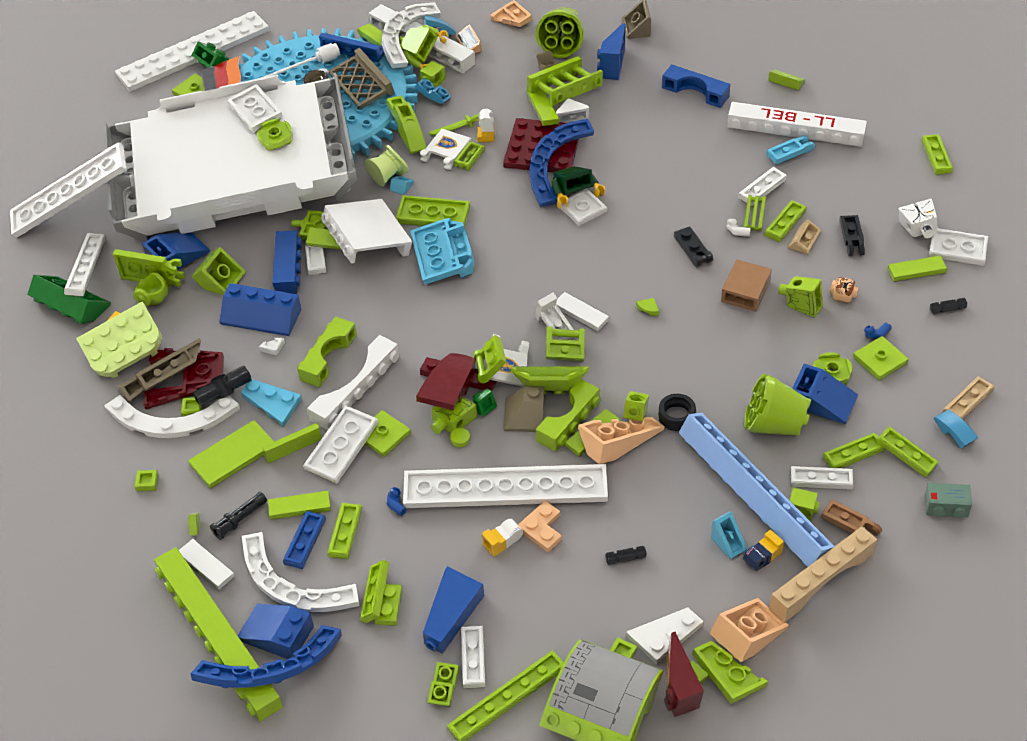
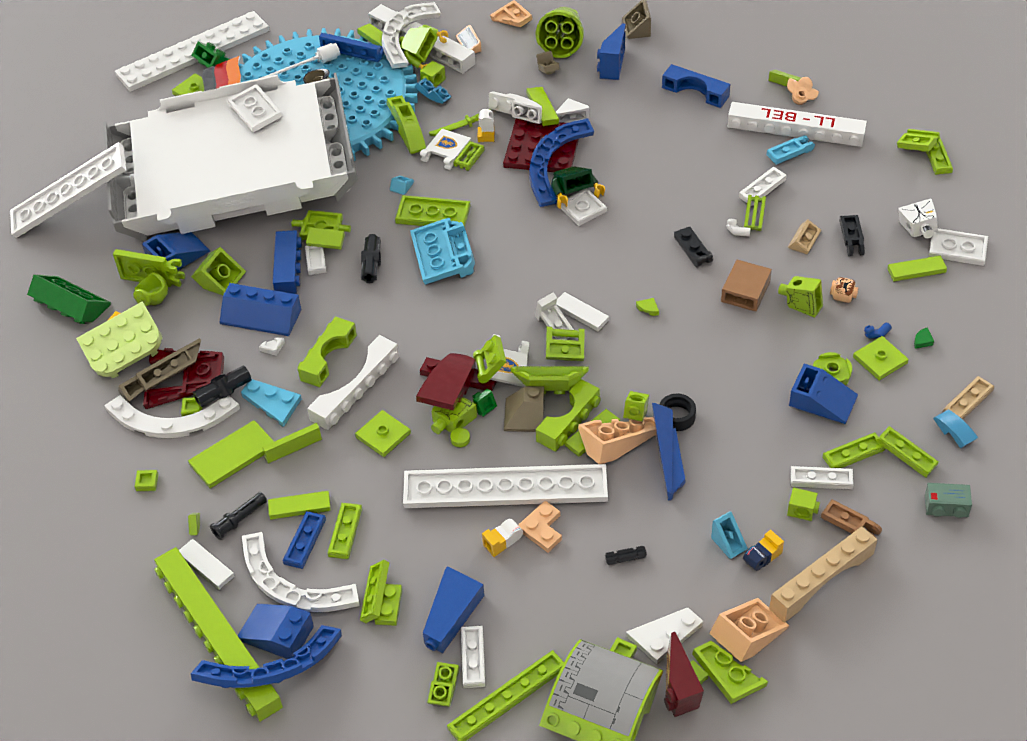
white tile [64,233,105,296] -> none
lime plate [257,119,293,151] -> none
white tile [303,405,379,484] -> none
white panel [321,199,412,263] -> none
dark tan fence [329,48,395,110] -> none
yellowish green hat [364,145,408,187] -> none
blue arm [387,487,407,516] -> none
dark azure slope [423,15,456,36] -> none
lime fence [527,56,603,106] -> none
light blue brick [679,412,835,567] -> none
lime cone [744,374,811,436] -> none
lime tile [764,200,807,242] -> none
black axle [930,298,967,314] -> none
none -> black piece [361,234,381,283]
none -> white slope [488,91,542,124]
none -> blue wedge [652,403,686,501]
none -> light nougat plate [787,77,819,105]
none -> lime plate [897,129,940,152]
none -> green tile [914,327,934,349]

